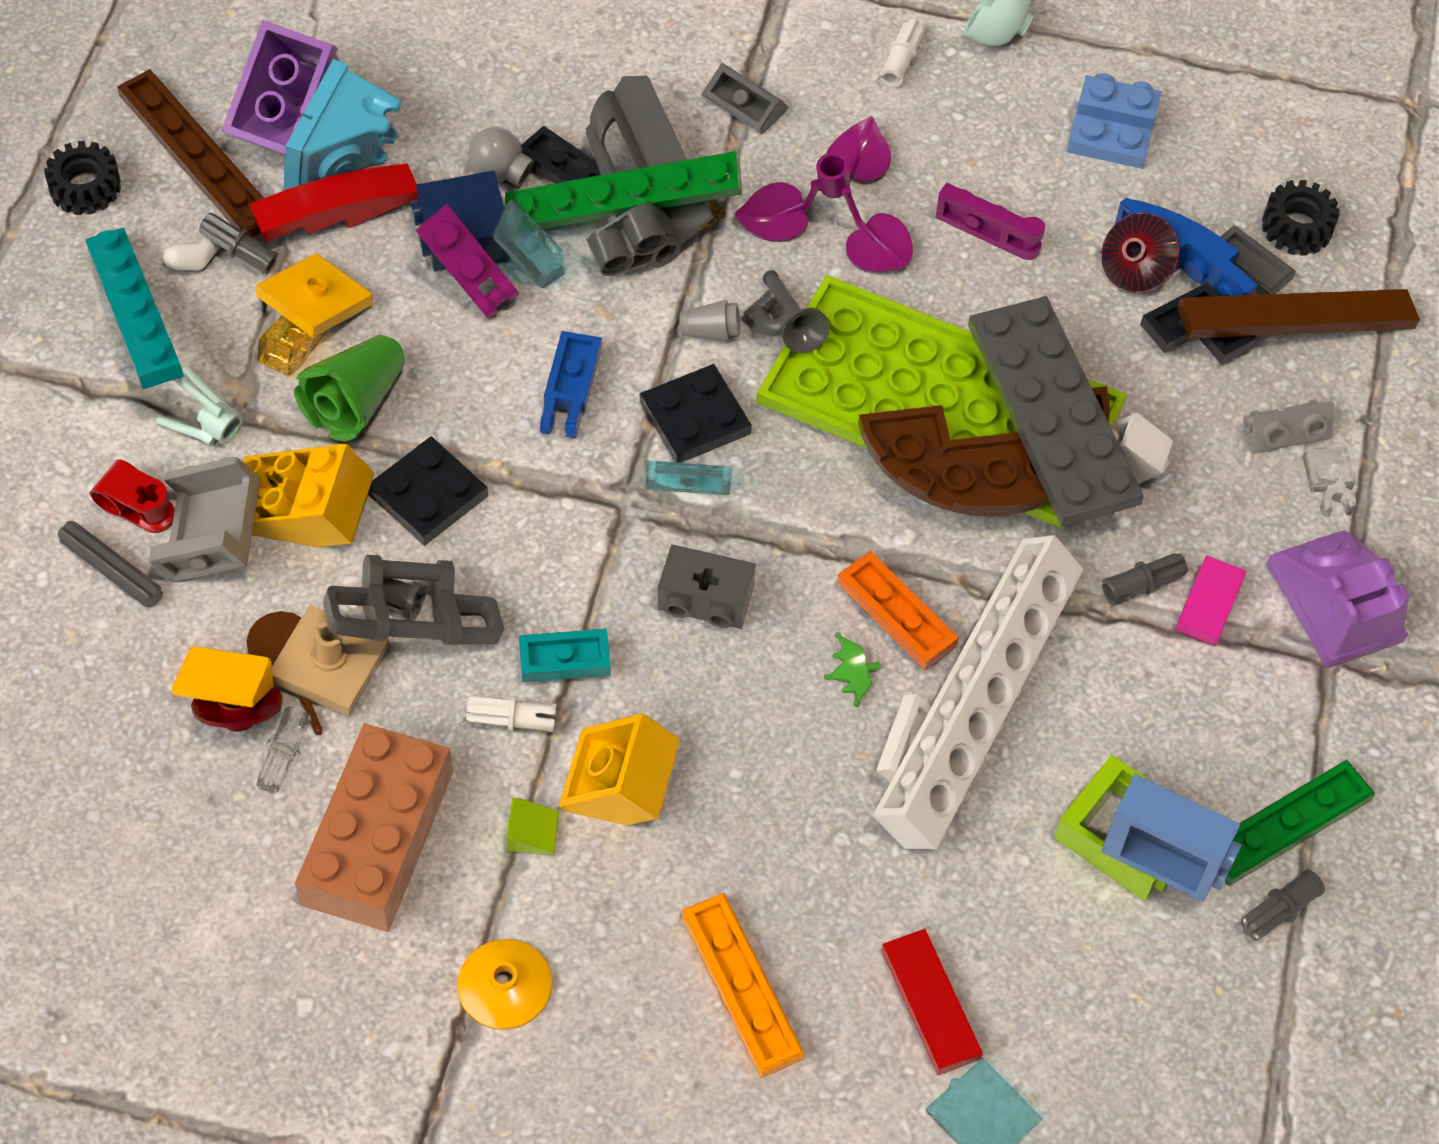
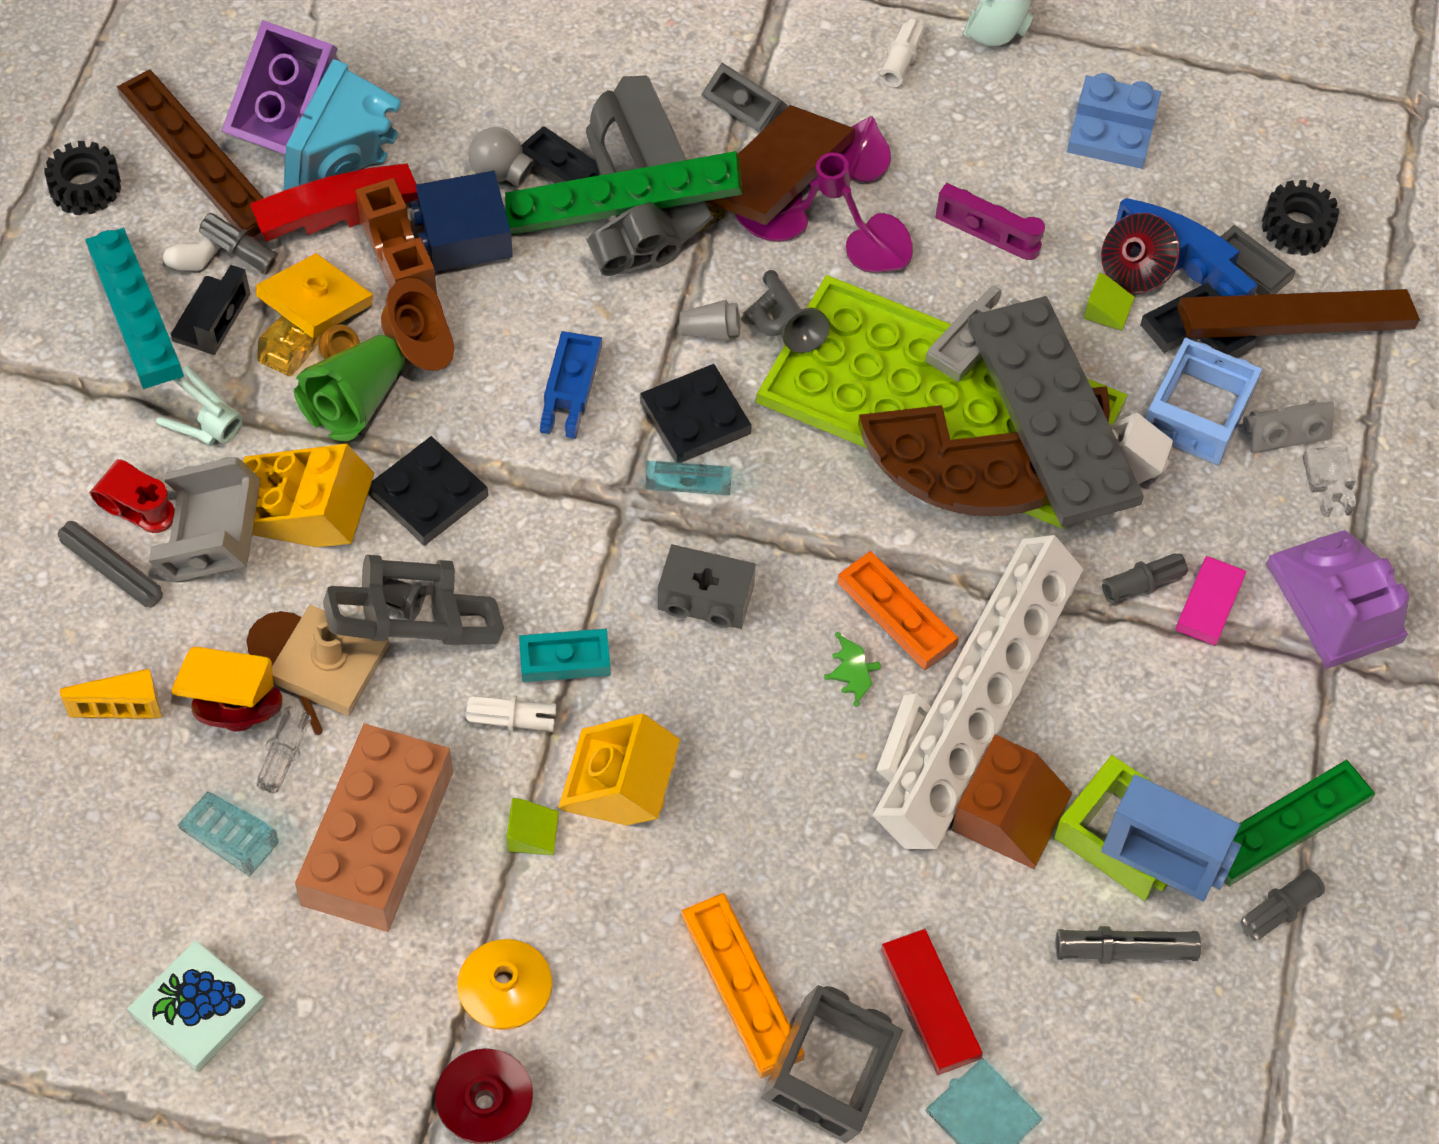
magenta plate [415,204,520,320] -> none
clear light blue slope [493,199,566,288] -> none
none -> yellow slope [59,669,162,719]
none -> light aqua tile [127,940,266,1072]
none -> black panel [170,264,251,355]
none -> clear light blue slope [178,791,279,877]
none -> pearl gold plate [319,324,360,359]
none -> dark orange arch [355,178,437,294]
none -> dark orange piece [381,277,455,371]
none -> dark red dish [435,1048,533,1144]
none -> reddish brown tile [706,105,855,225]
none -> dark grey window [760,985,903,1143]
none -> light grey hinge [925,285,1020,383]
none -> dark orange slope [951,734,1072,870]
none -> dark grey pin [1055,926,1201,964]
none -> lime slope [1084,272,1135,331]
none -> light blue window [1146,337,1262,465]

